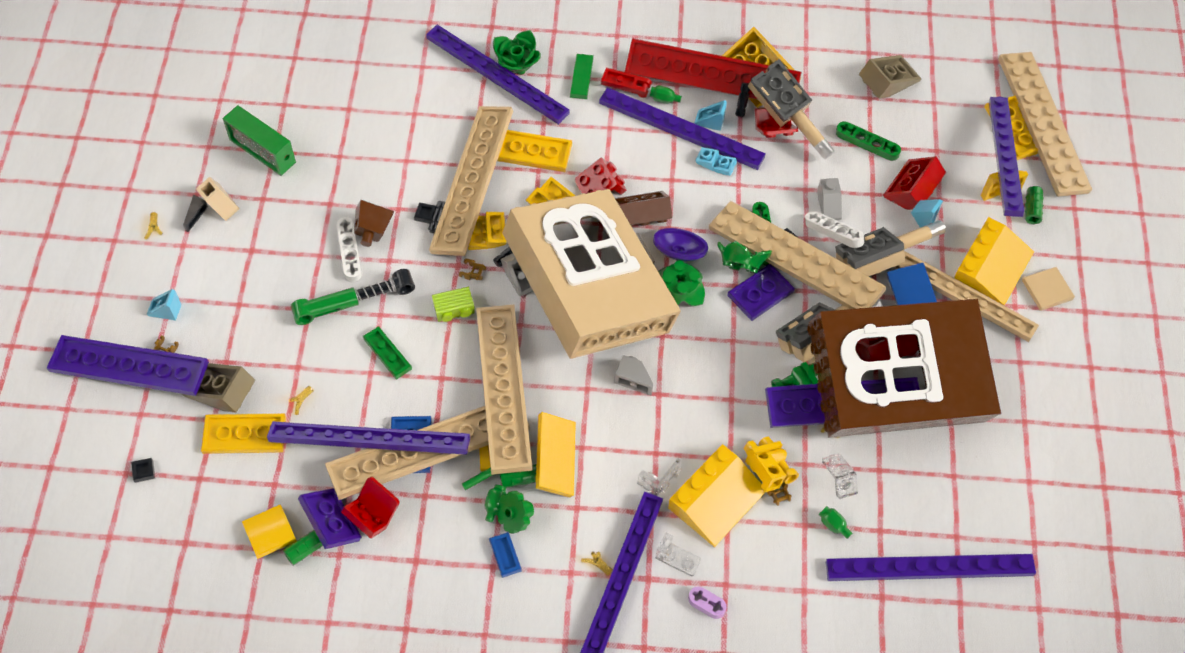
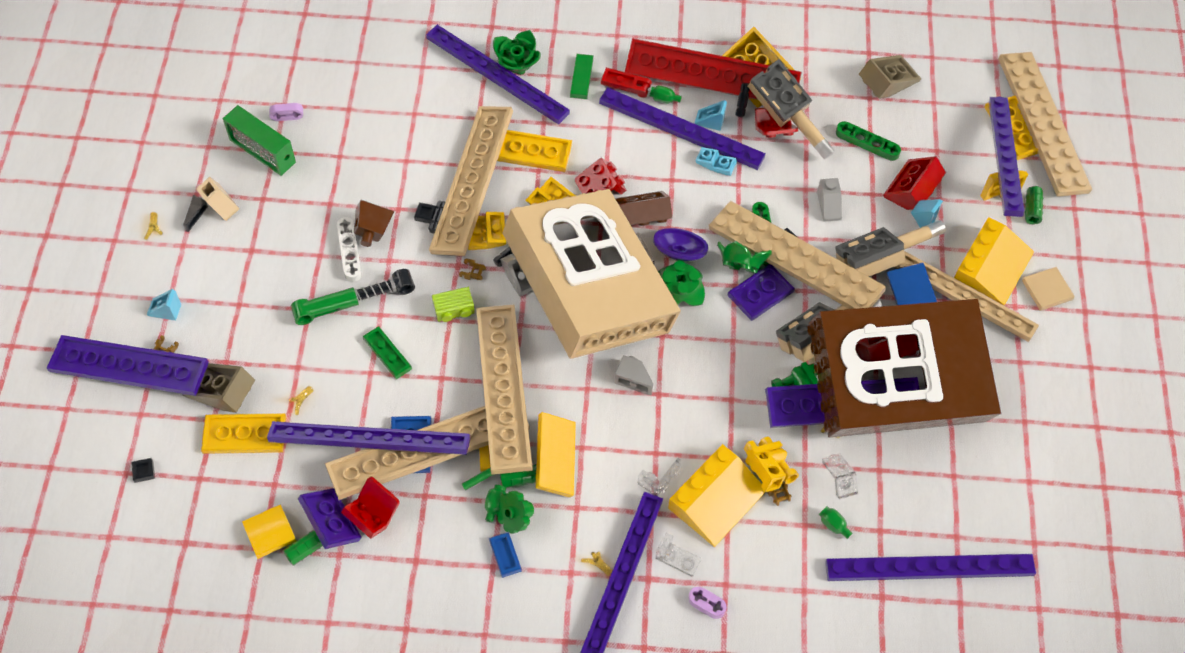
white beam [805,212,864,248] -> none
none -> lavender beam [269,103,303,121]

